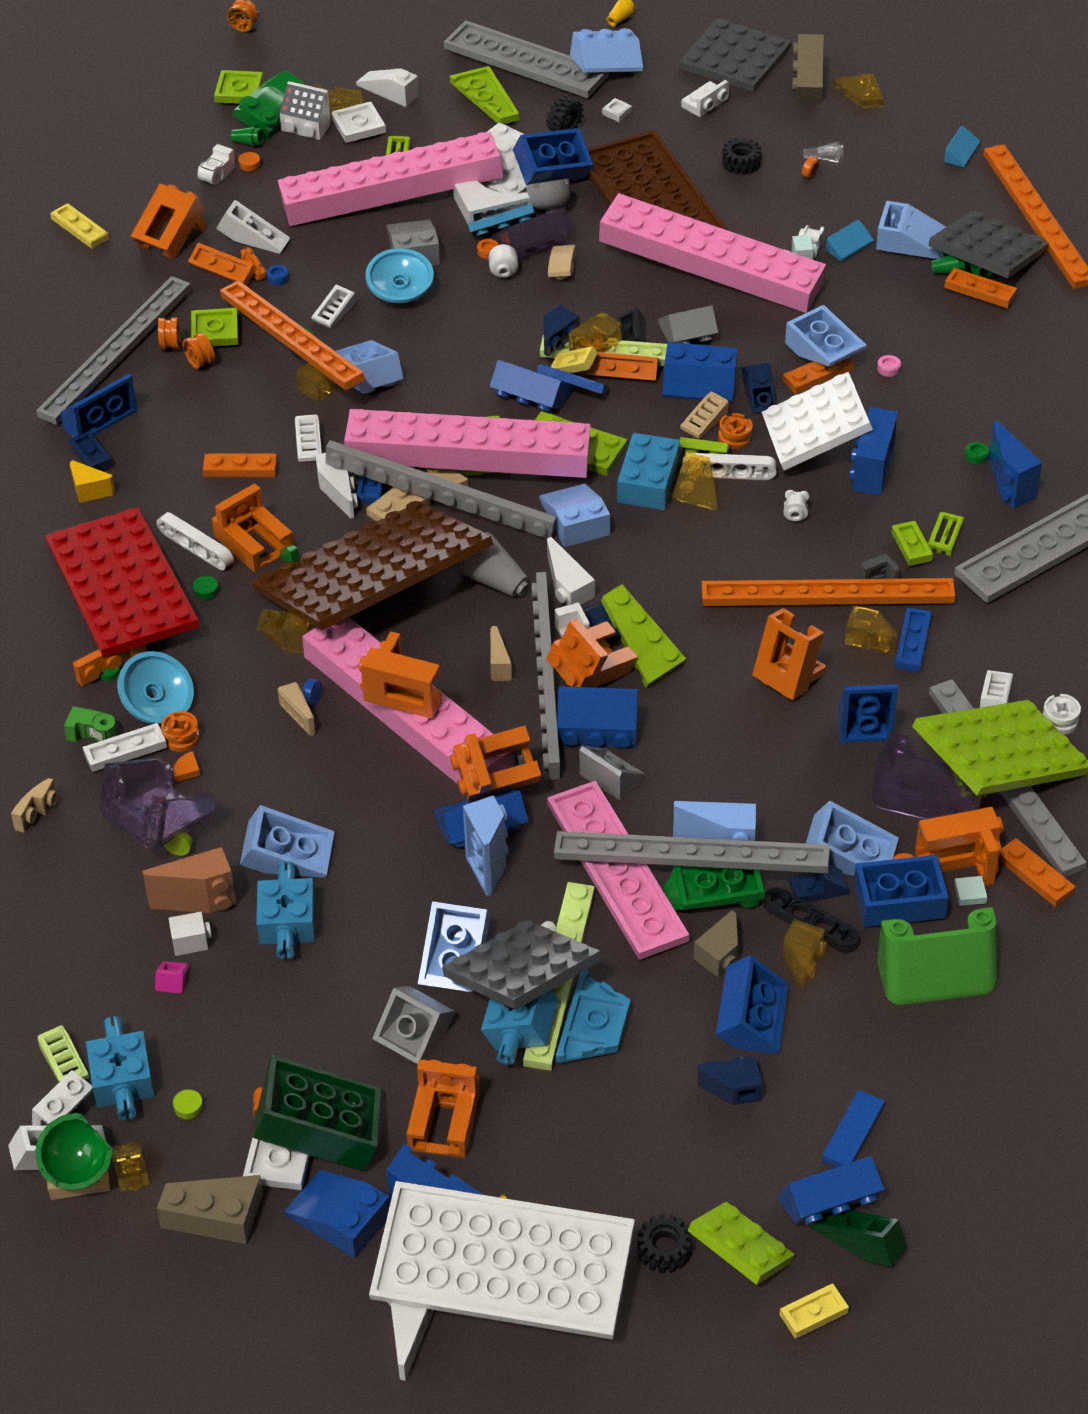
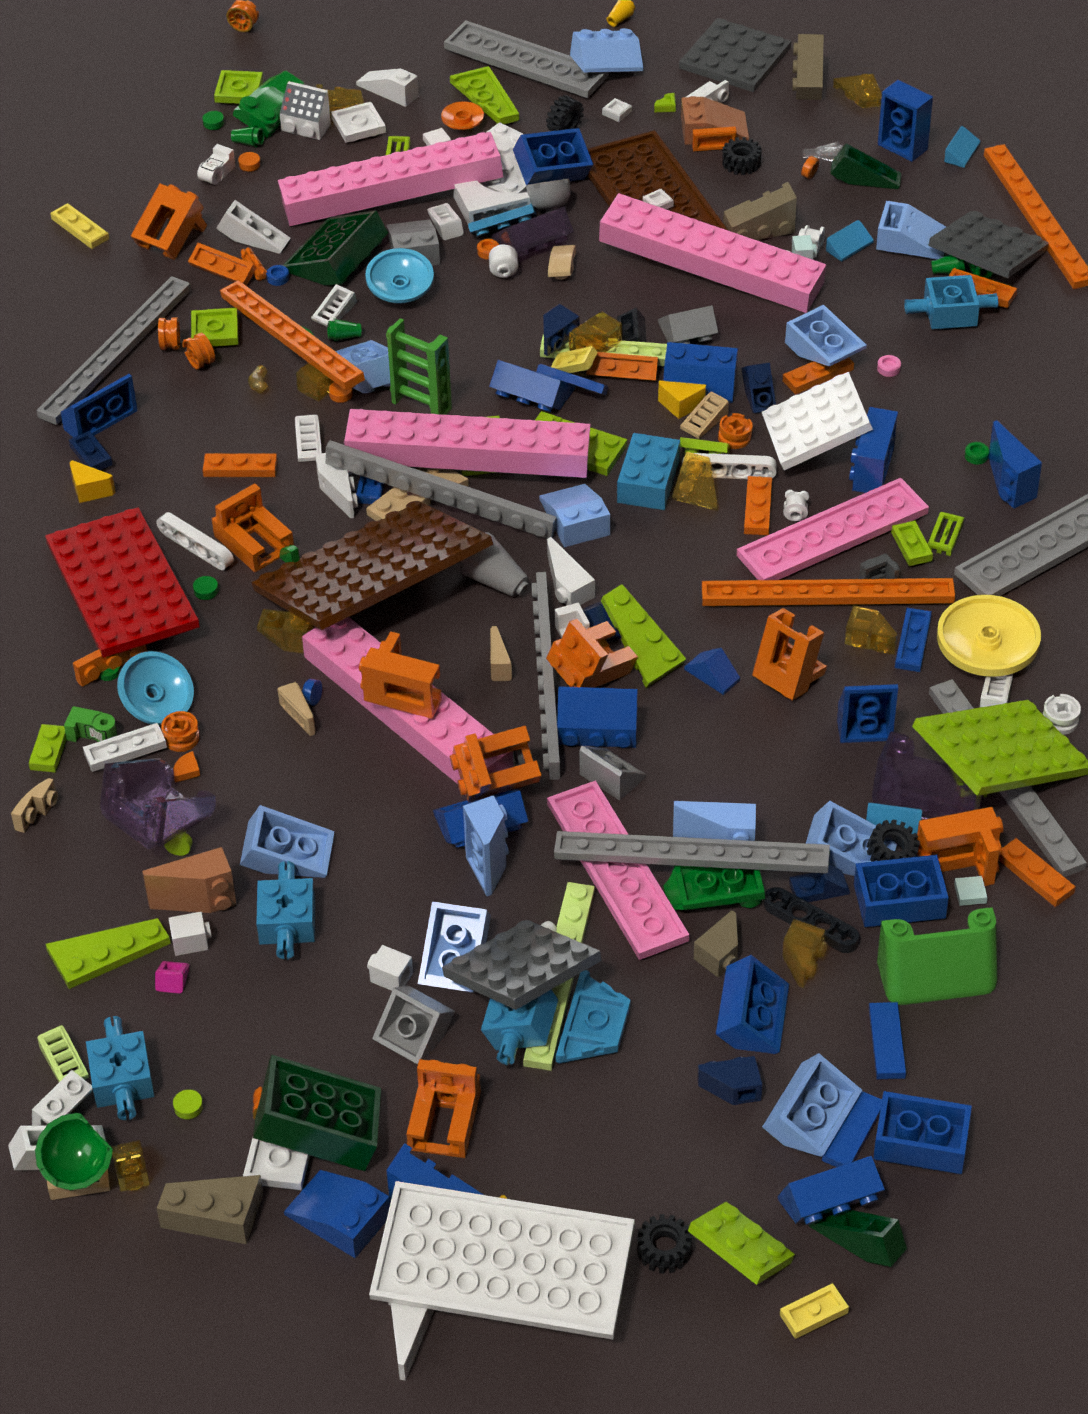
none -> lime plate [29,724,66,773]
none -> lime wing [45,918,171,989]
none -> green tile [202,111,224,130]
none -> clear yellow arm [248,365,267,394]
none -> dark green slope [282,210,388,285]
none -> green cone [327,318,362,342]
none -> orange tile [329,382,353,403]
none -> white brick [367,945,413,991]
none -> bright green fence [386,318,452,415]
none -> white tile [423,128,451,146]
none -> white slope [427,203,463,240]
none -> orange dish [441,101,484,130]
none -> white tile [643,189,674,209]
none -> lime tile [654,93,676,113]
none -> yellow slope [658,381,706,419]
none -> nougat slope [681,96,749,145]
none -> blue slope [684,648,740,695]
none -> orange tile [692,126,737,152]
none -> dark tan wedge [723,182,797,240]
none -> bright pink plate [737,478,929,580]
none -> orange plate [744,476,772,535]
none -> light blue slope [762,1053,862,1157]
none -> dark green slope [830,143,901,189]
none -> dark azure slope [866,803,922,834]
none -> black tyre [867,819,920,862]
none -> blue tile [869,1002,906,1079]
none -> blue brick [873,1091,972,1174]
none -> blue brick [878,80,933,162]
none -> dark azure brick [904,275,998,329]
none -> light yellow dish [937,595,1041,677]

